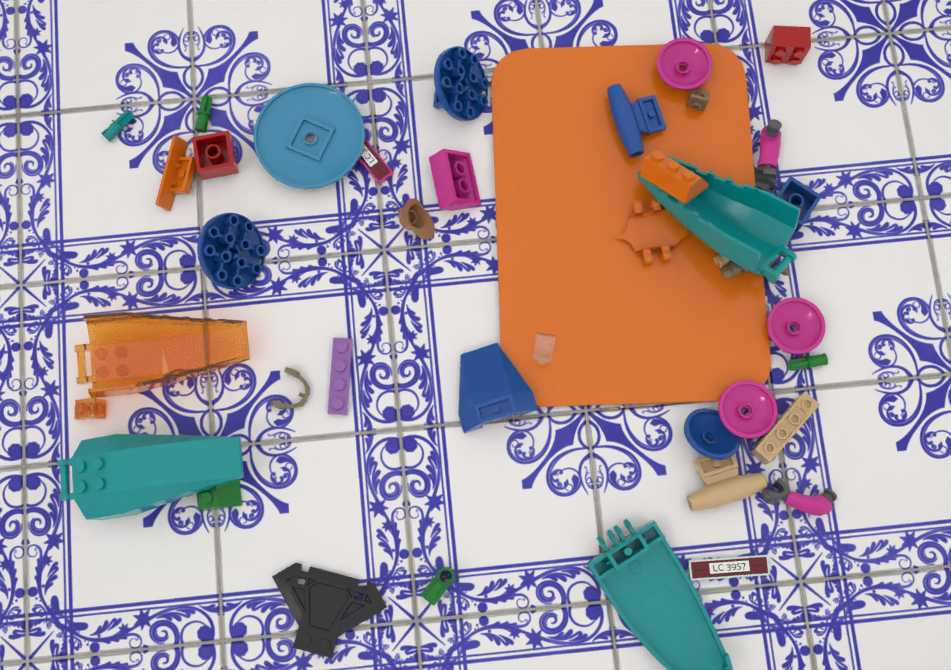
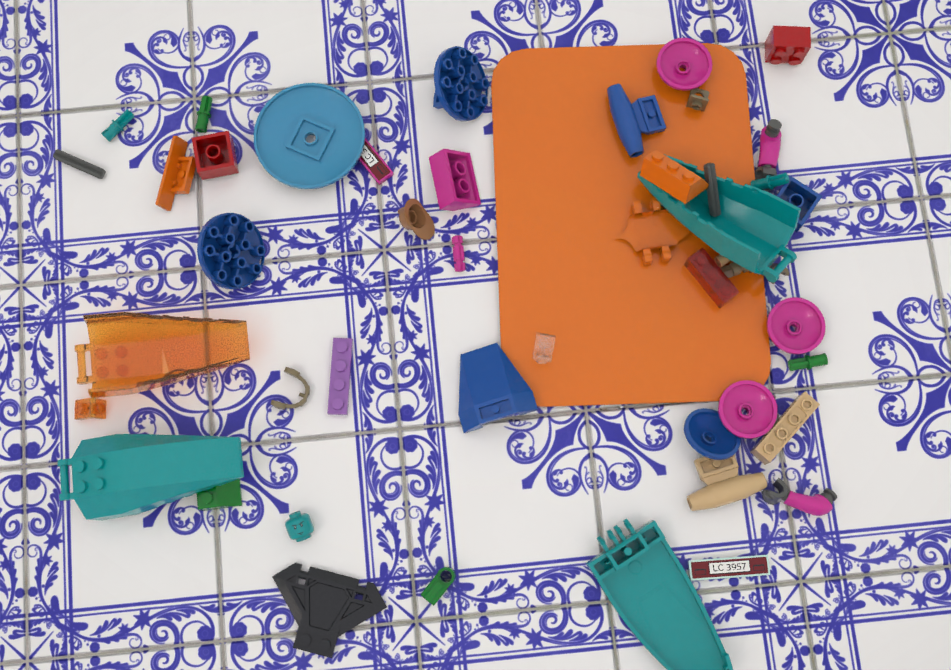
none -> dark grey axle [53,149,106,179]
none -> teal head [285,511,314,542]
none -> dark pink axle [452,235,466,272]
none -> clear red brick [684,247,739,308]
none -> dark grey axle [703,162,721,217]
none -> teal axle [750,173,789,190]

